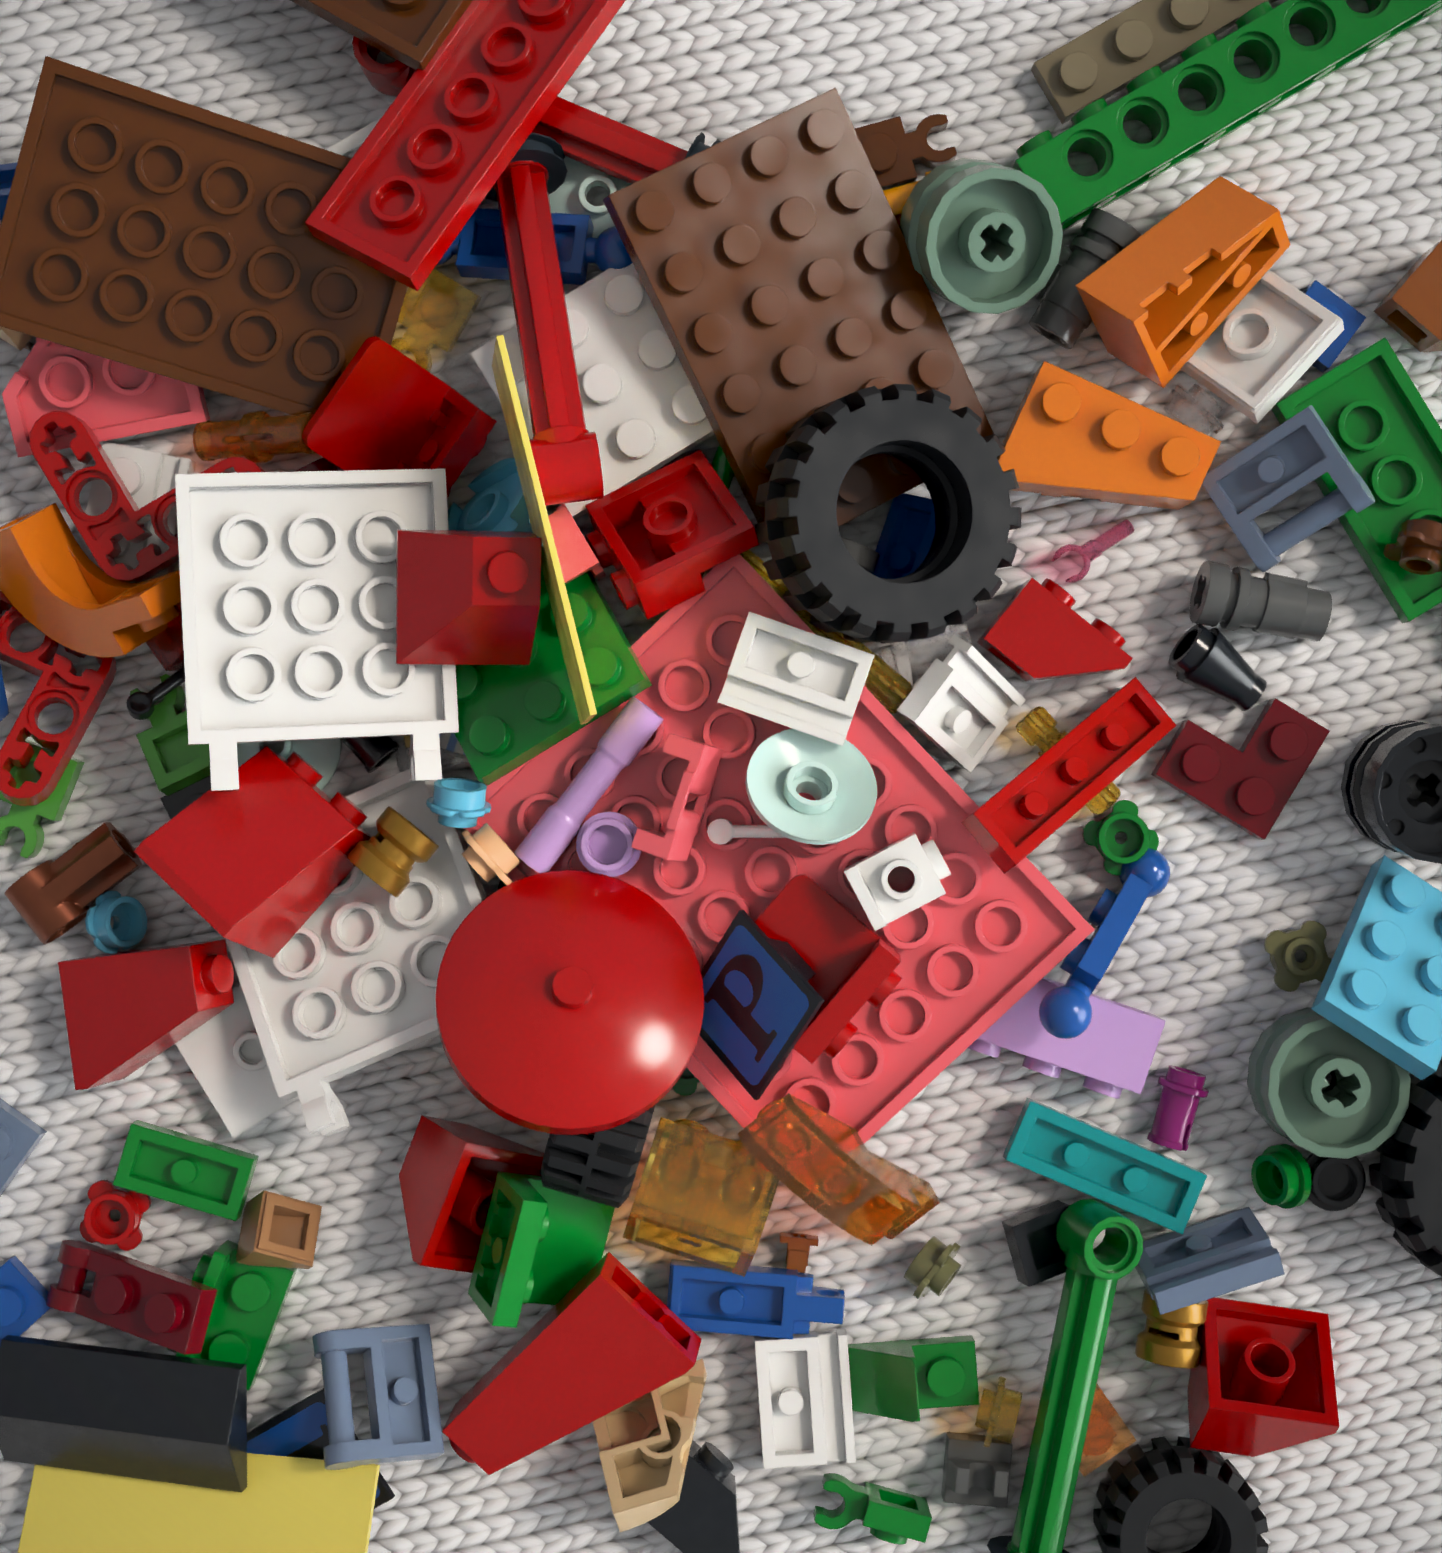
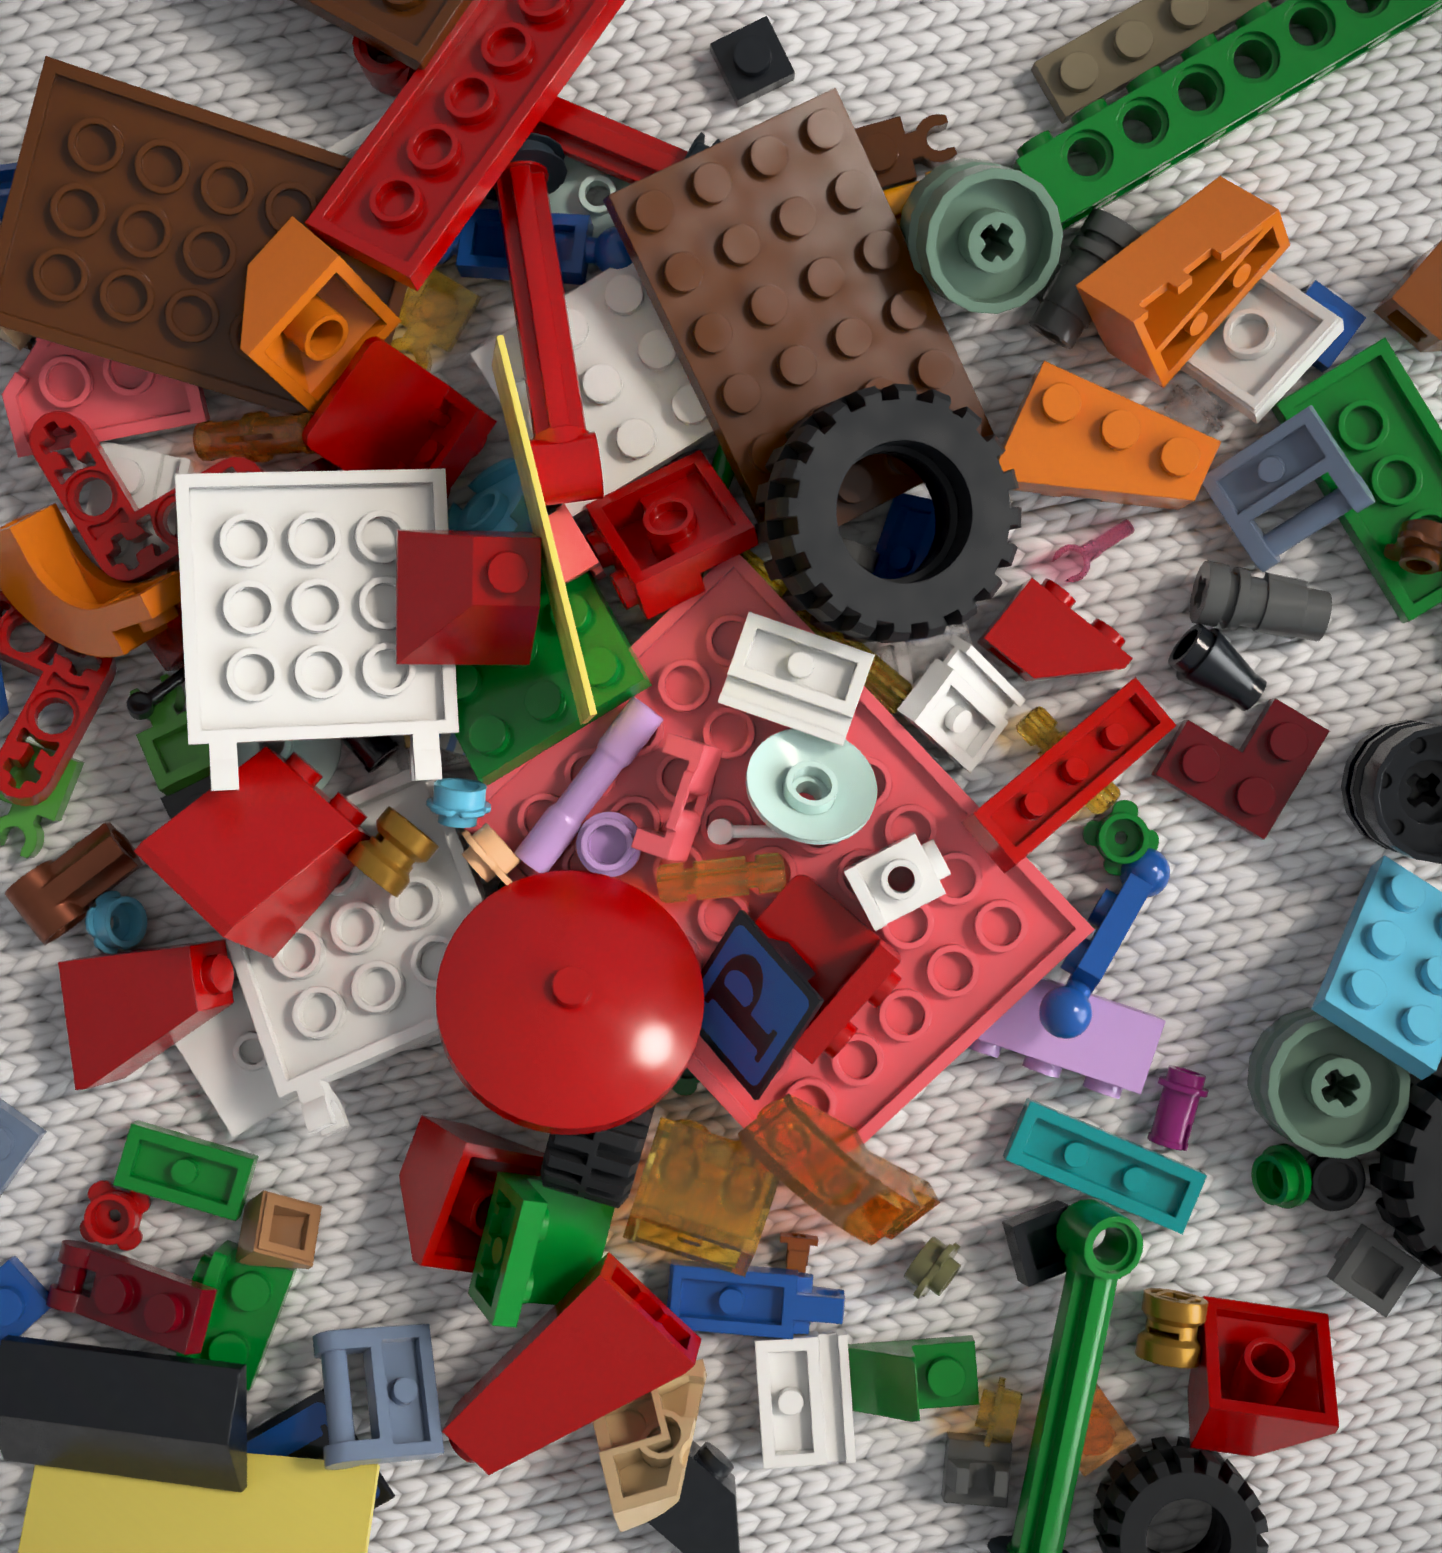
green plate [813,1473,932,1545] -> none
sand blue plate [1135,1207,1285,1315] -> none
olive plate [1264,921,1332,992] -> none
none -> orange slope [240,216,401,415]
none -> clear yellow axle [656,853,786,903]
none -> black plate [710,16,795,107]
none -> dark grey tile [1326,1224,1422,1317]

